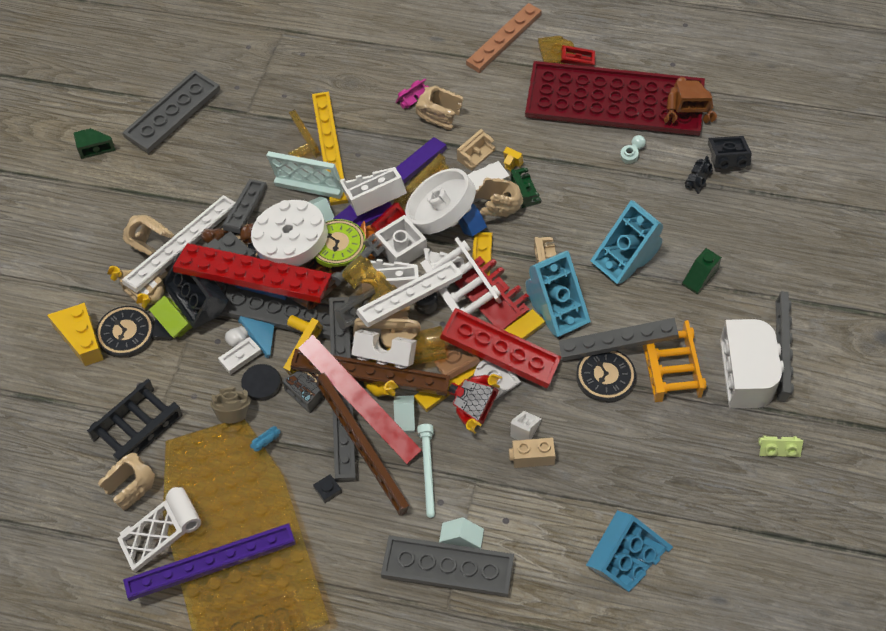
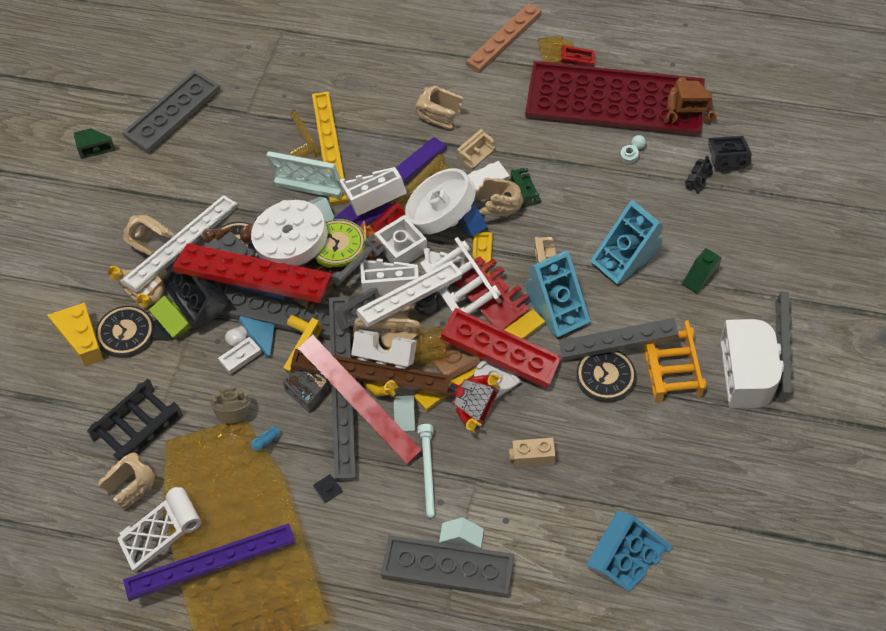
dark grey tile [223,179,267,234] -> none
black tile [241,364,281,401] -> none
reddish brown tile [317,373,409,516] -> none
clear yellow arch [341,255,397,303] -> none
dark pink hinge [395,78,429,109] -> none
yellow tile [503,147,523,172] -> none
white slope [510,411,542,440] -> none
yellowish green hinge [759,435,803,457] -> none

